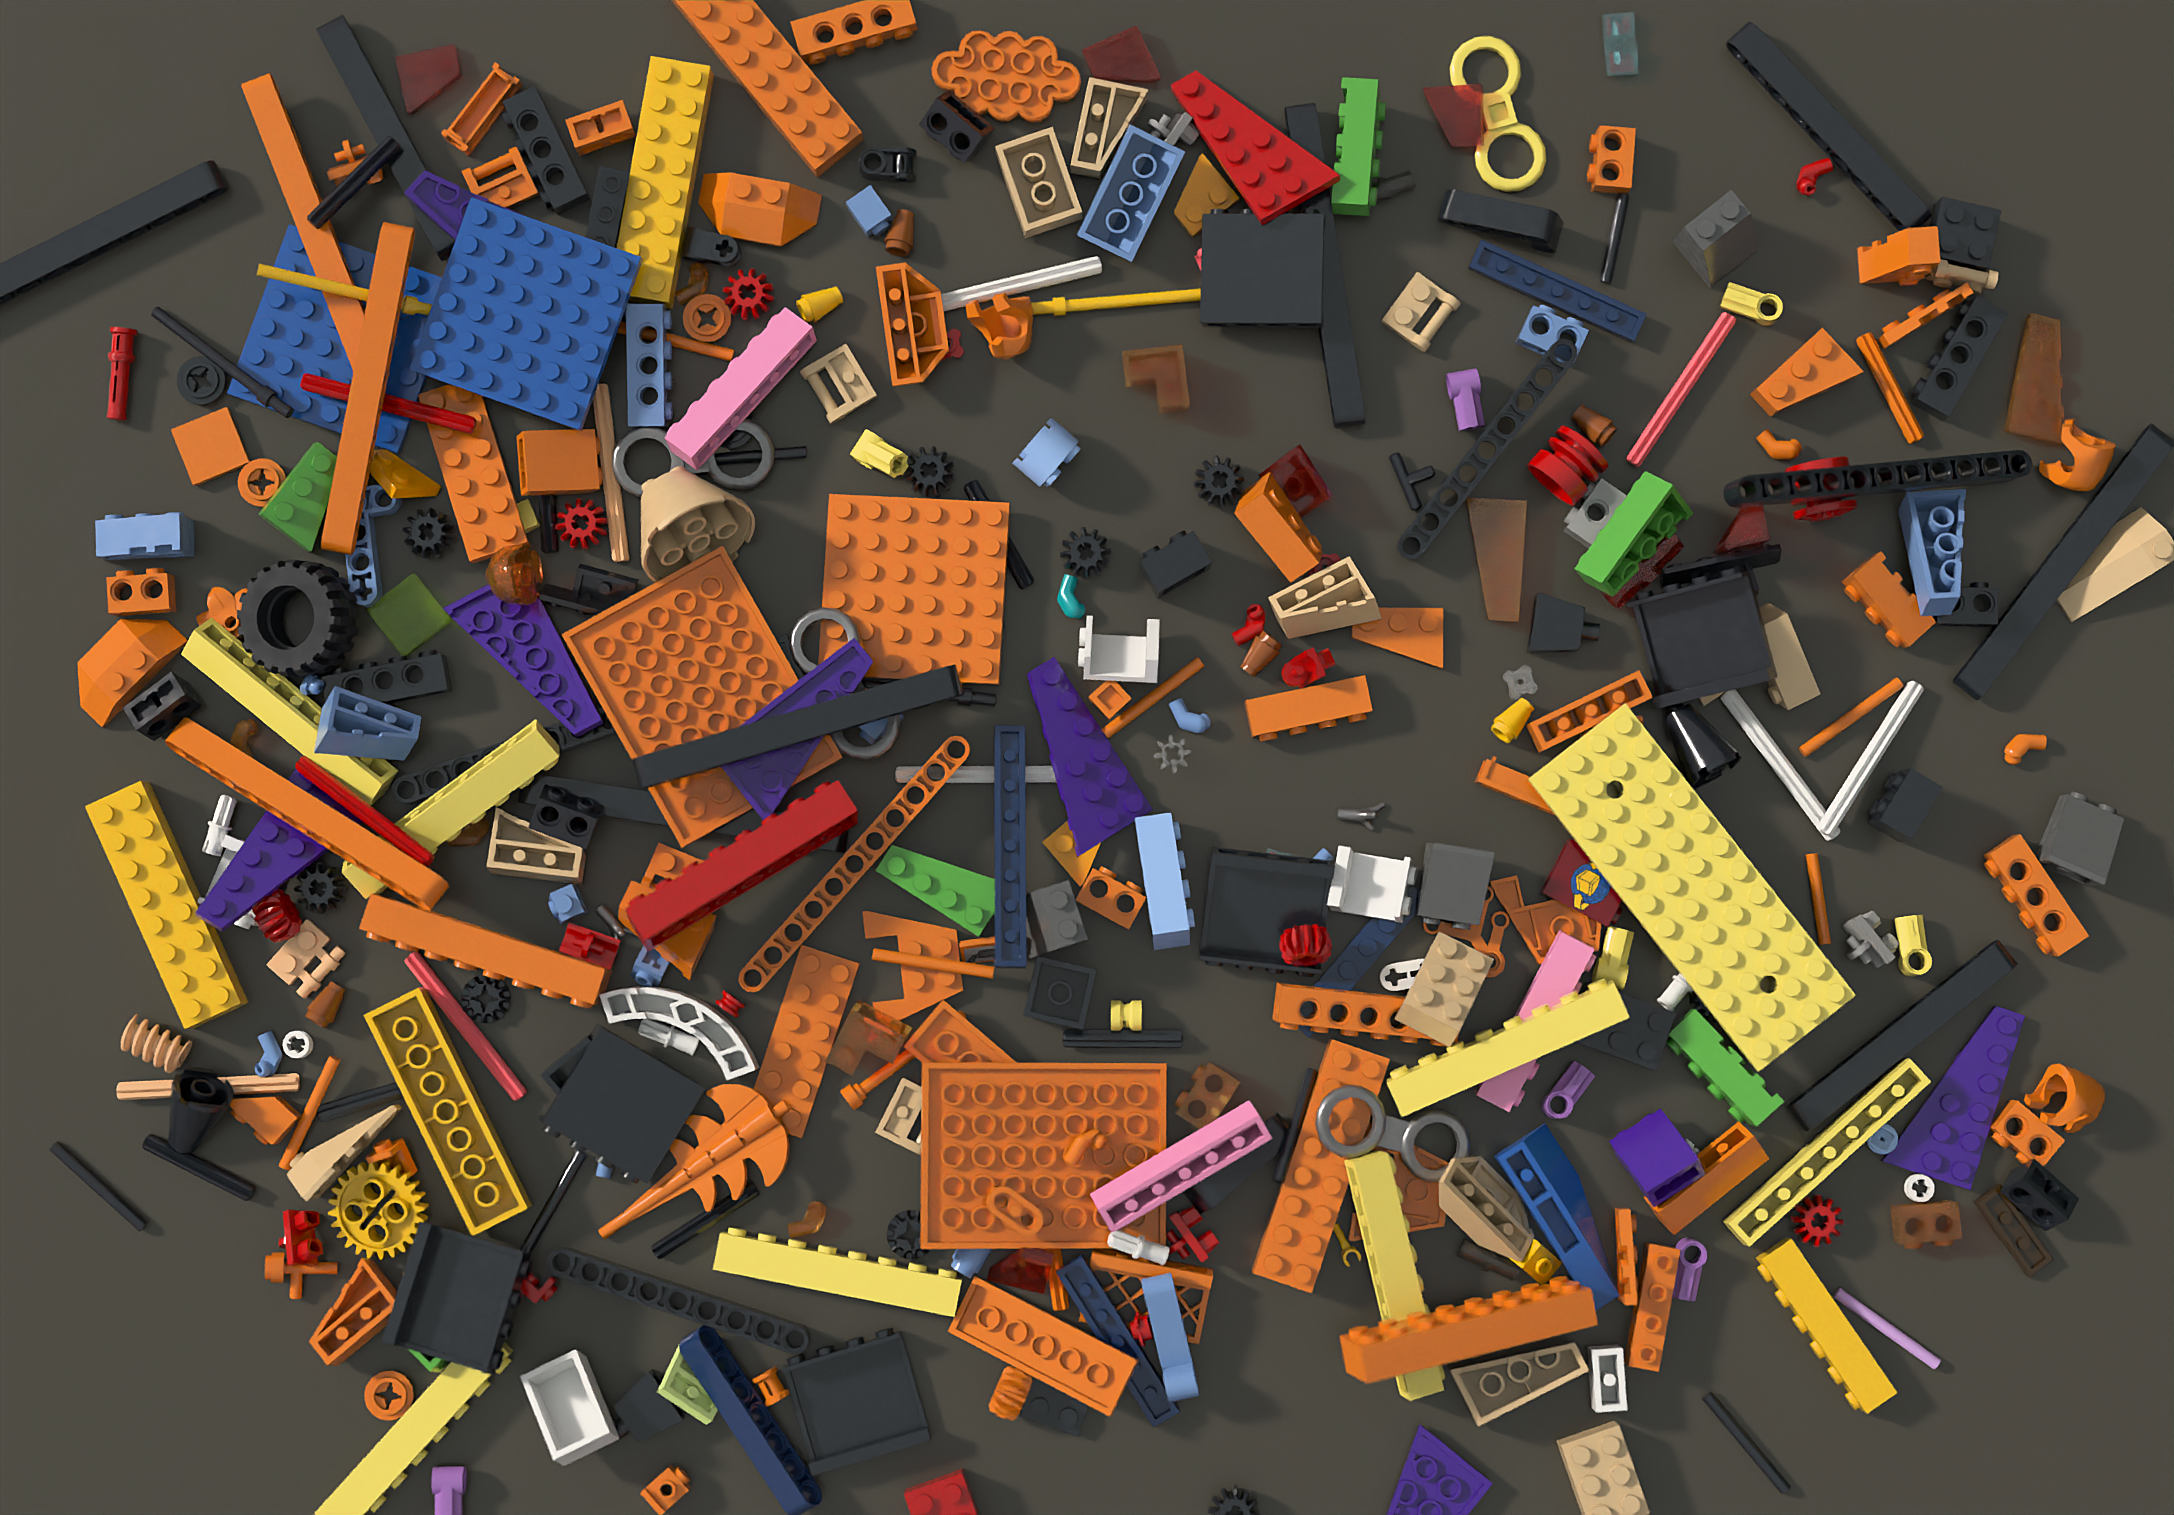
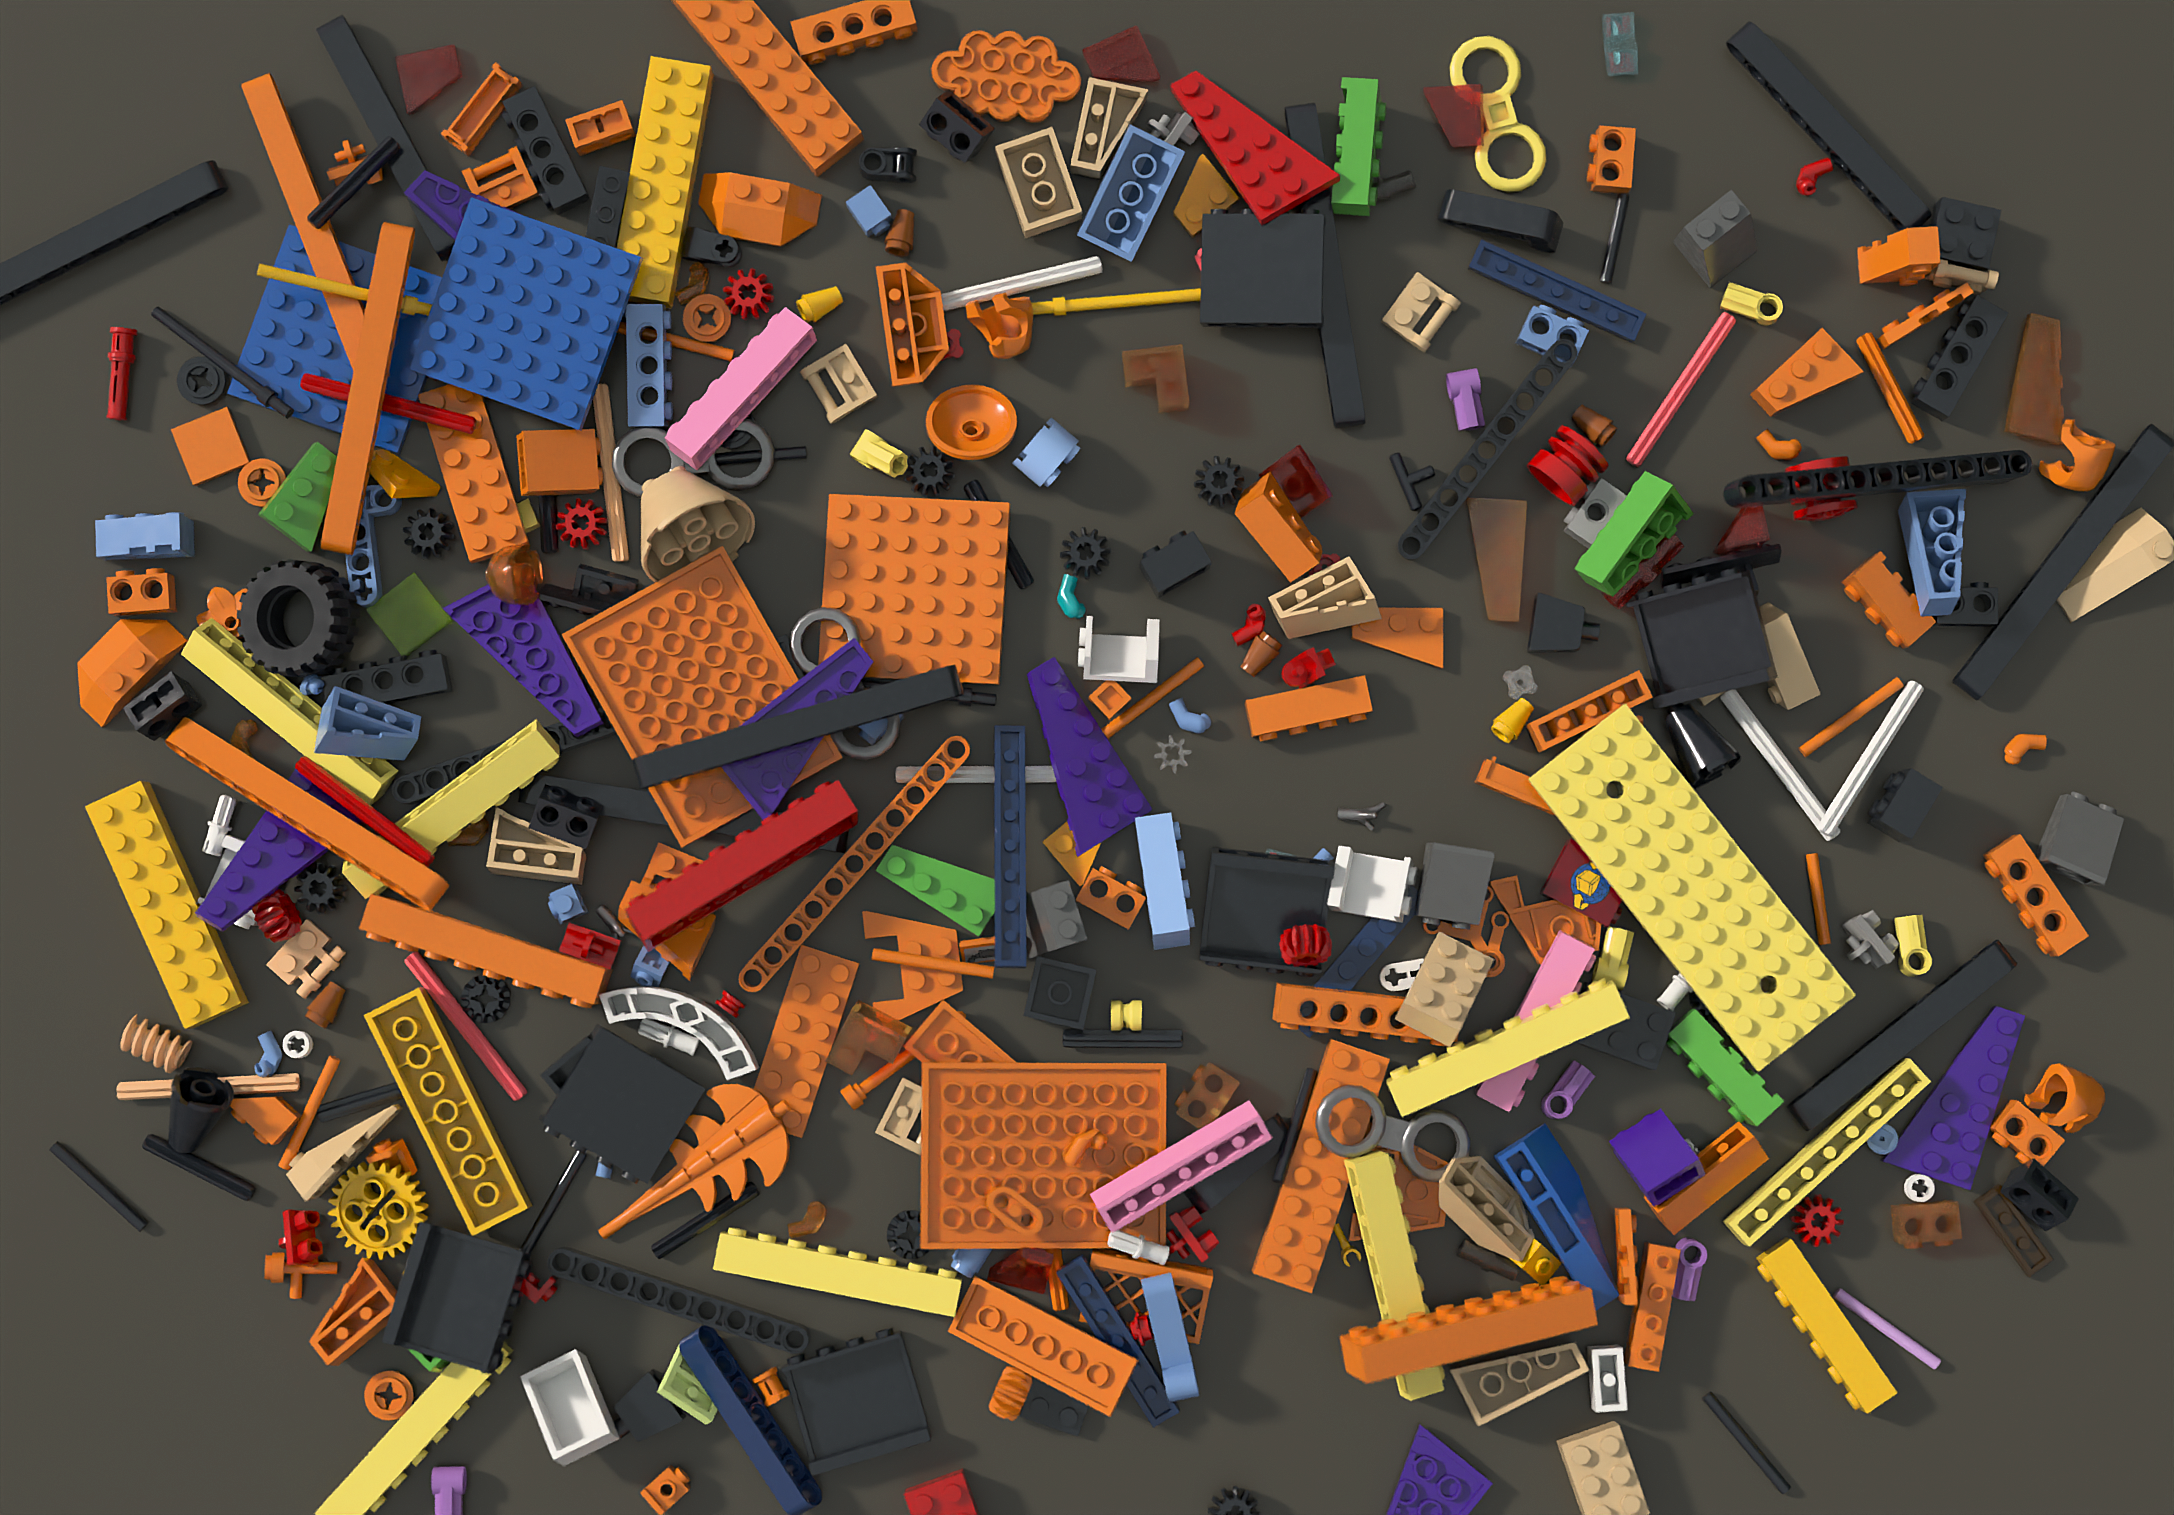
none -> orange dish [926,385,1017,460]

